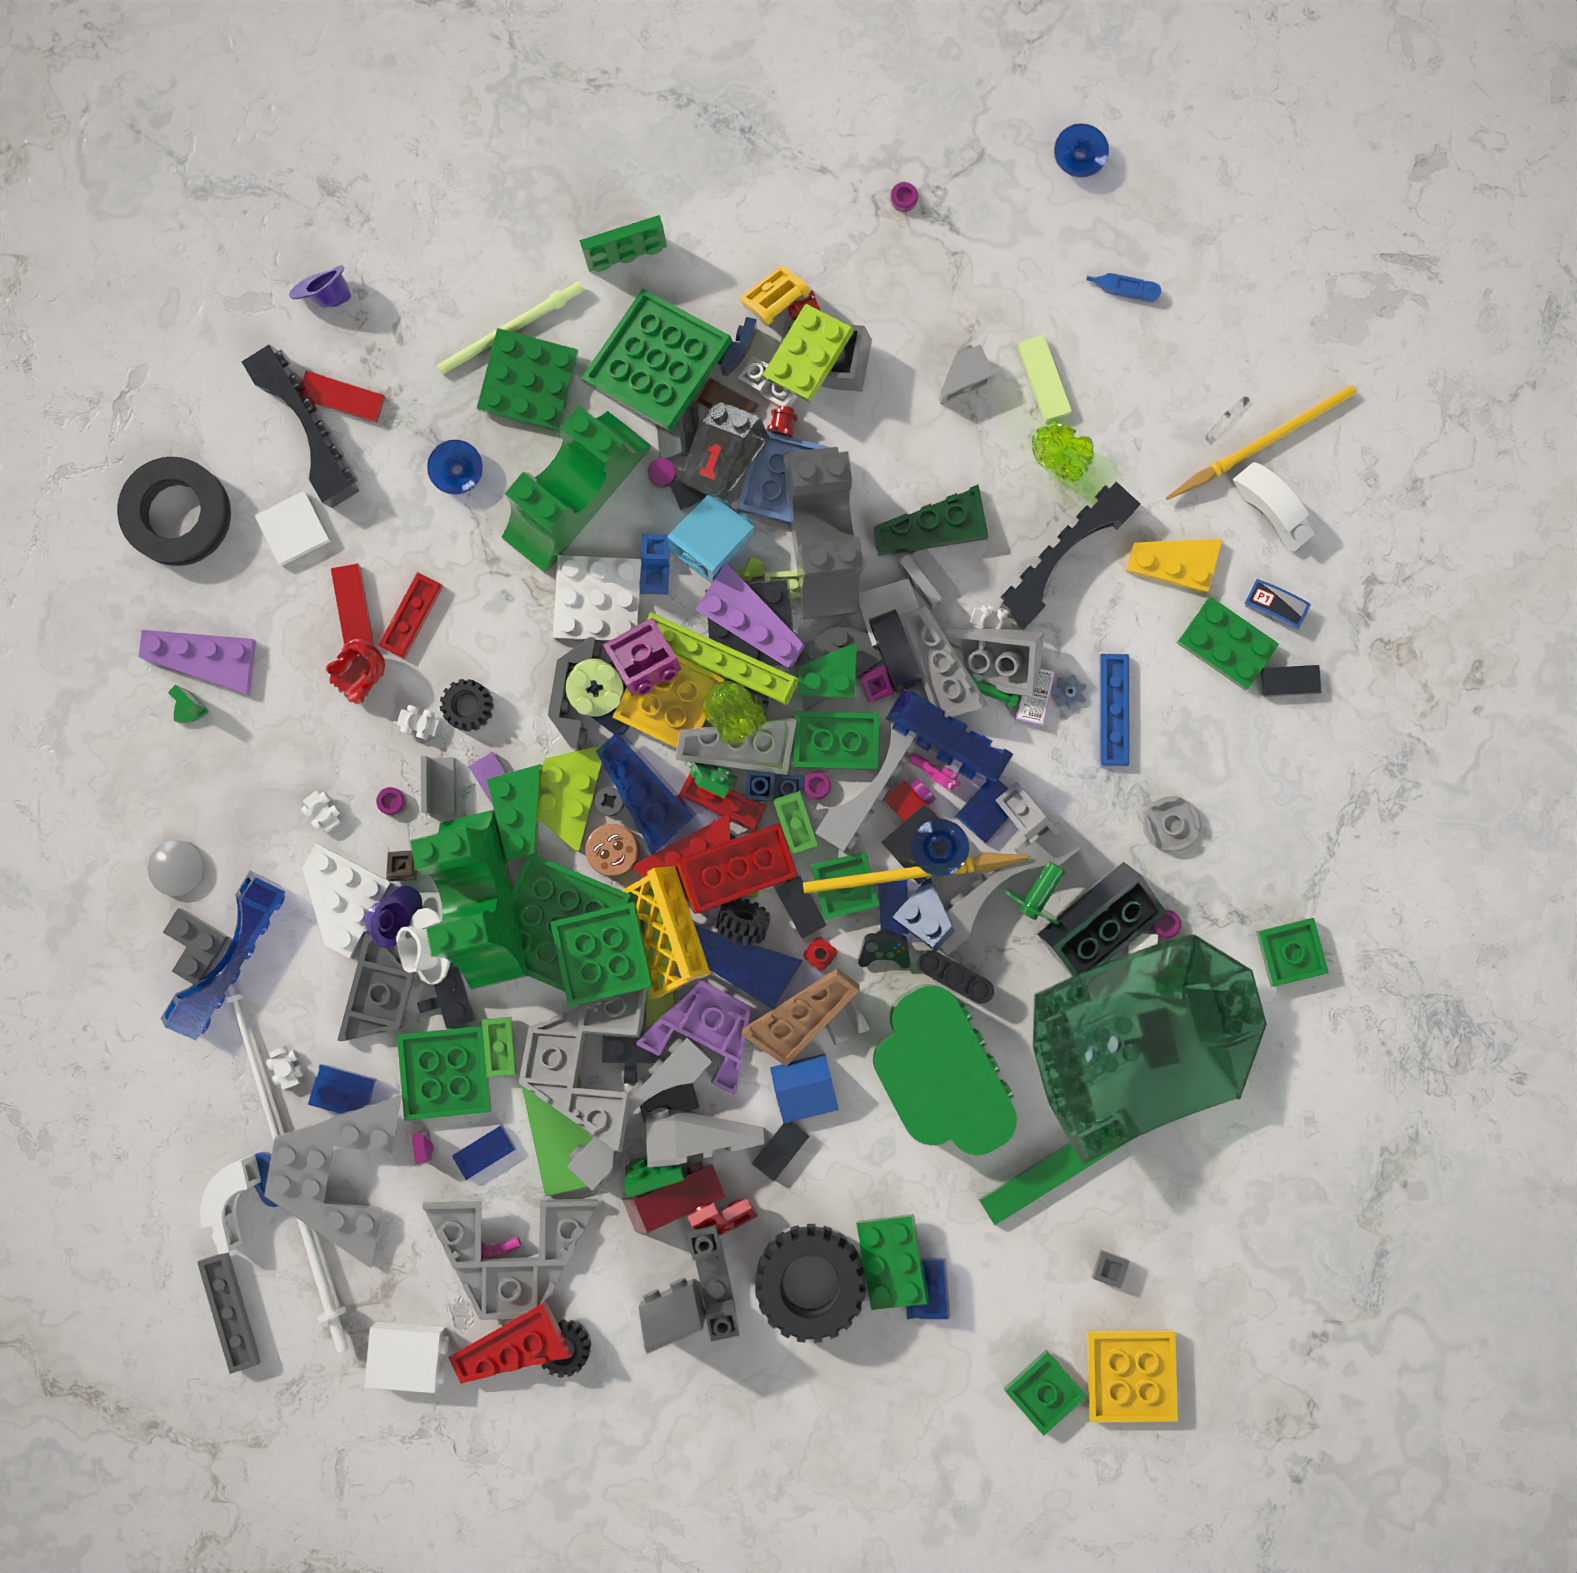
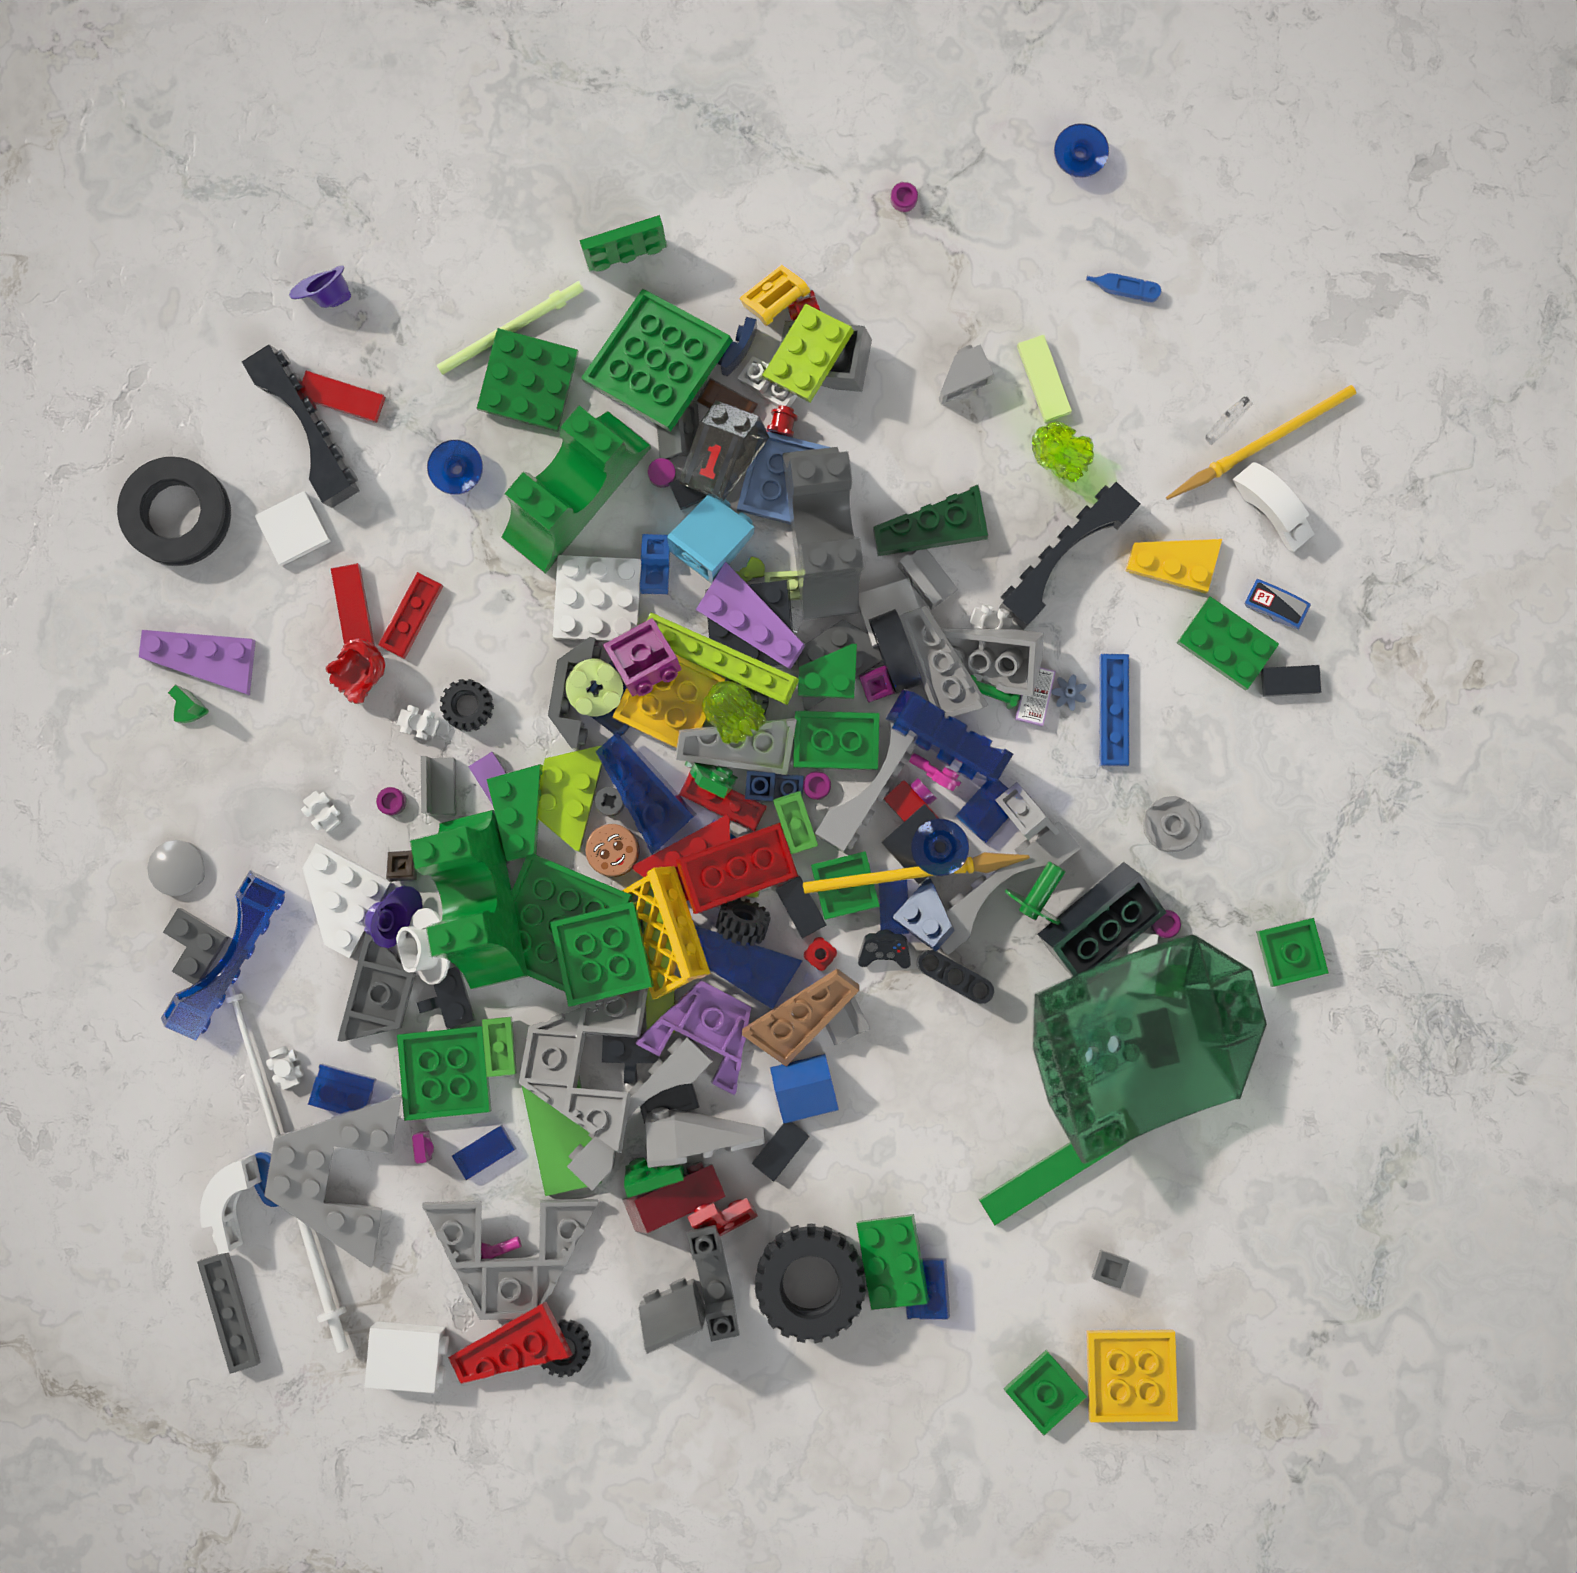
green brick [873,984,1017,1155] -> none

